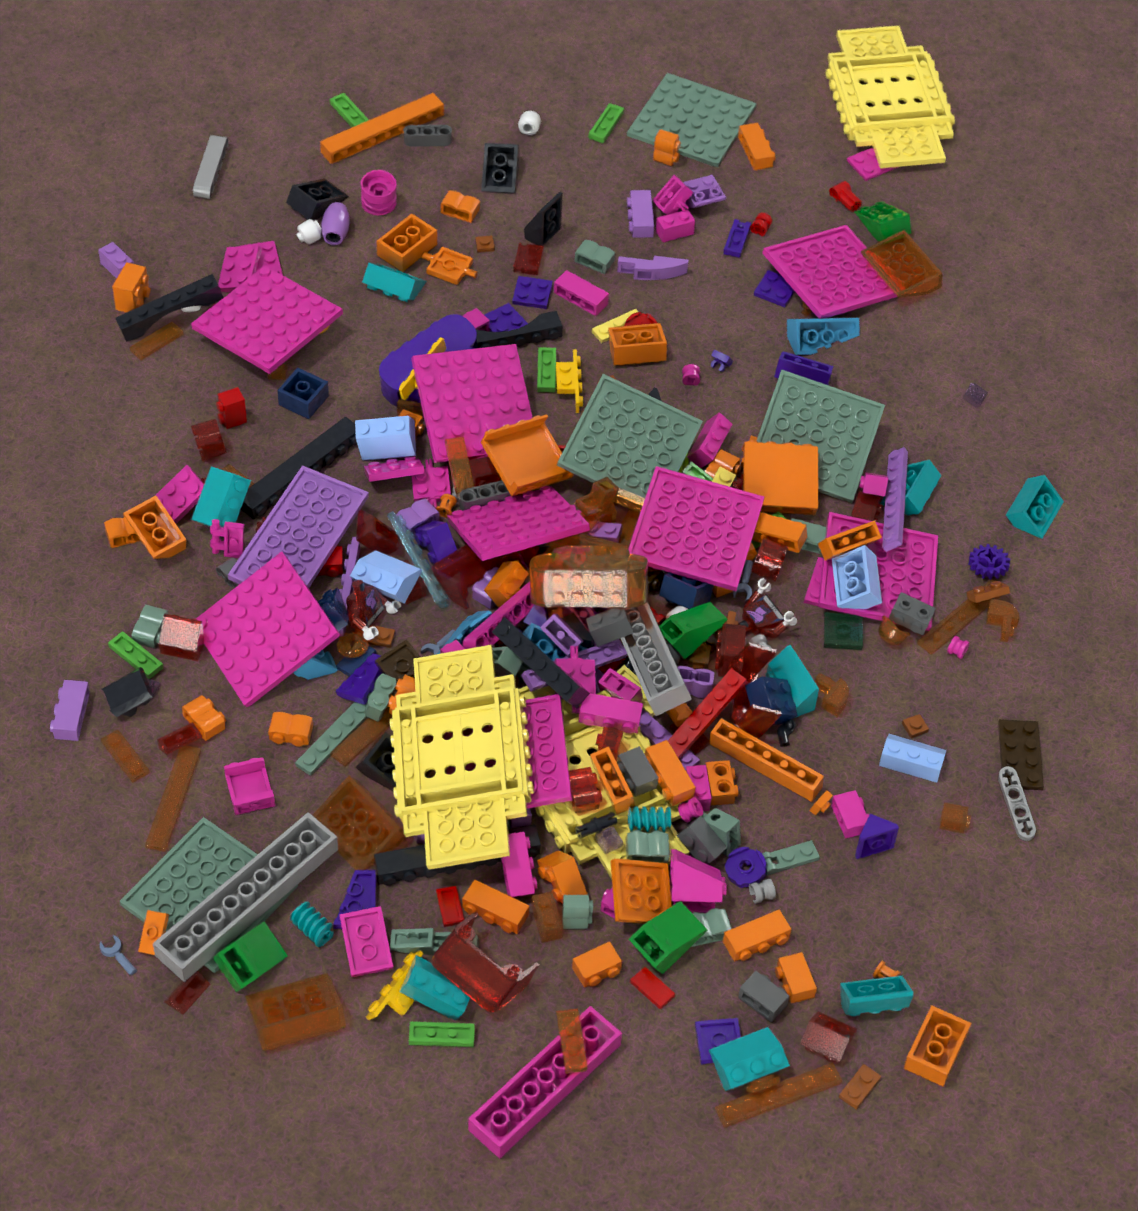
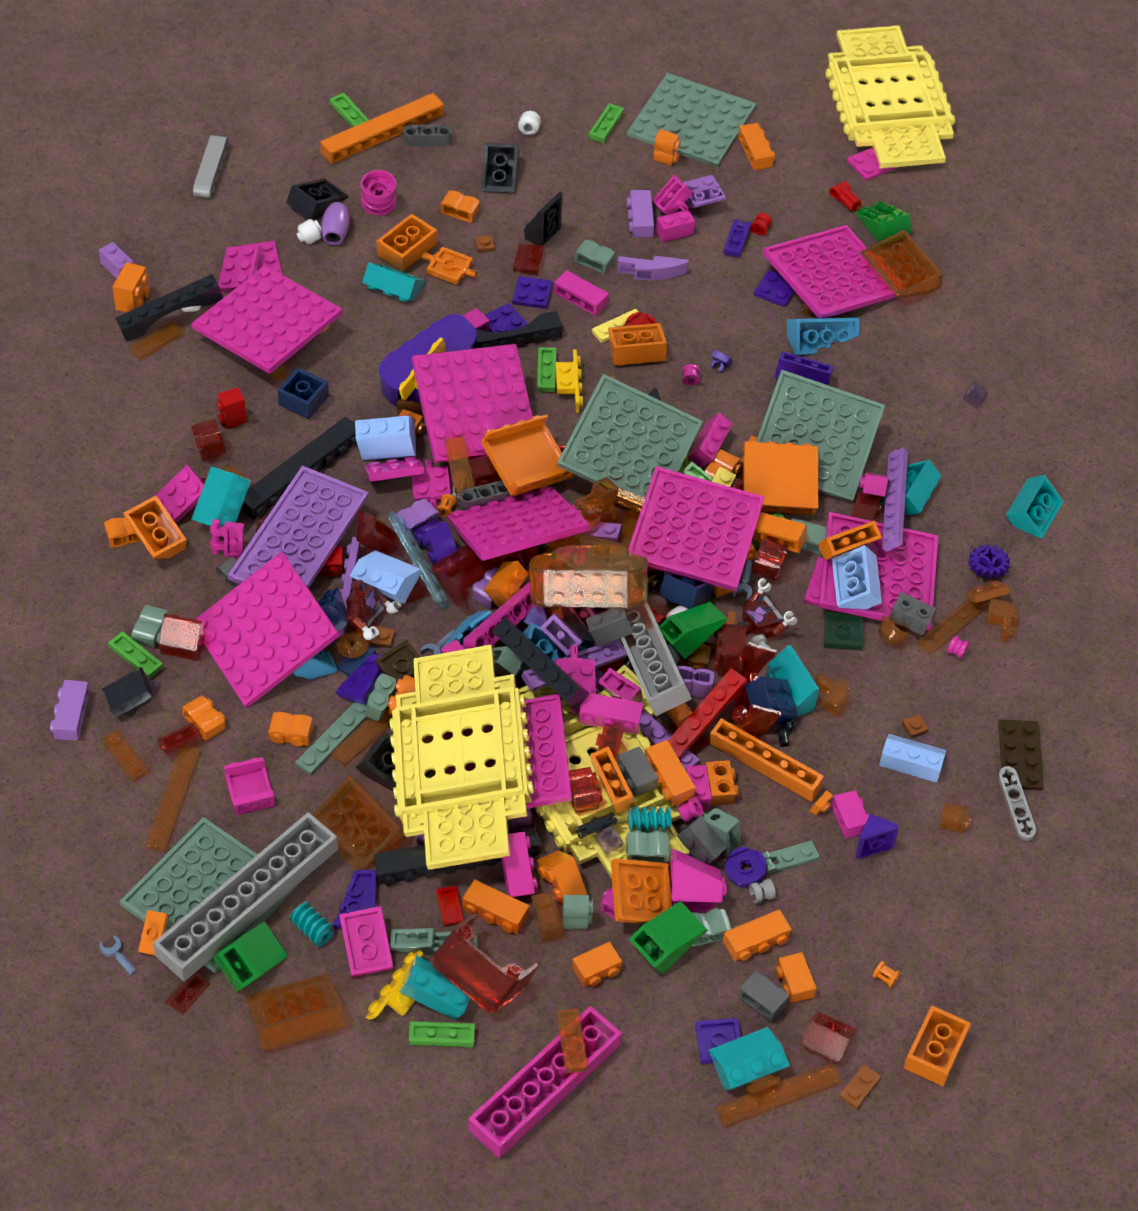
red tile [630,967,675,1010] -> none
teal slope [840,976,913,1016] -> none

